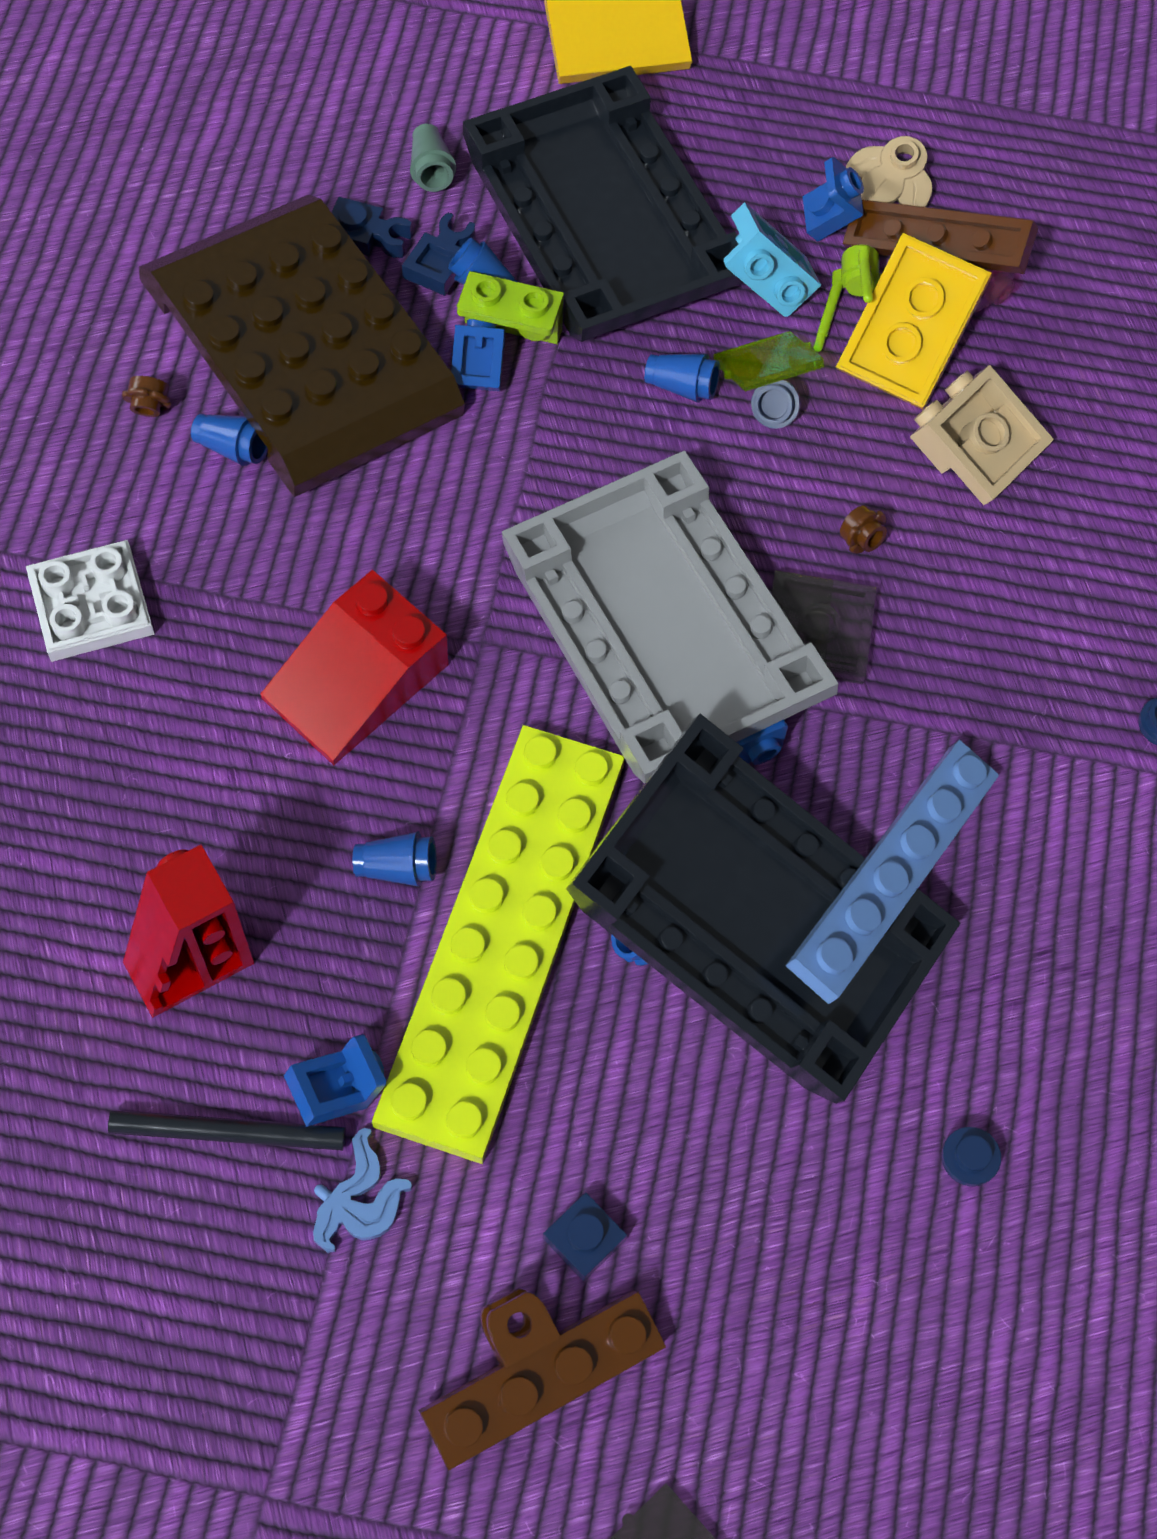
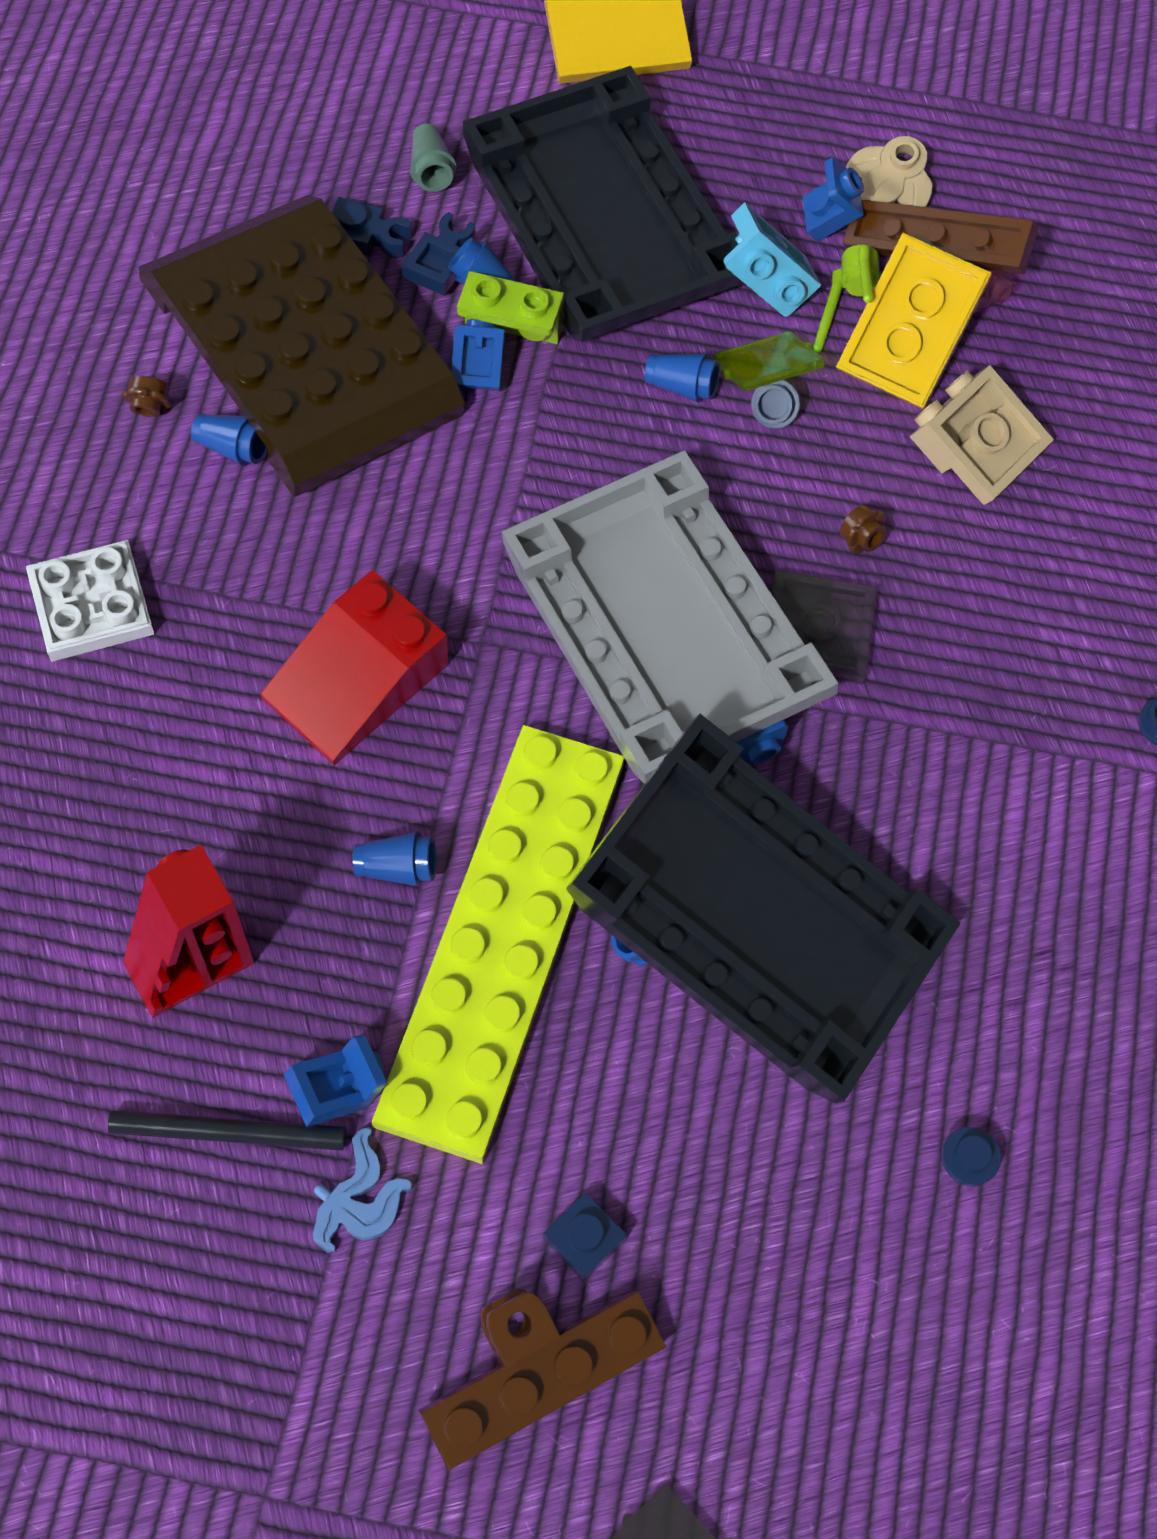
medium blue plate [785,739,999,1004] -> none

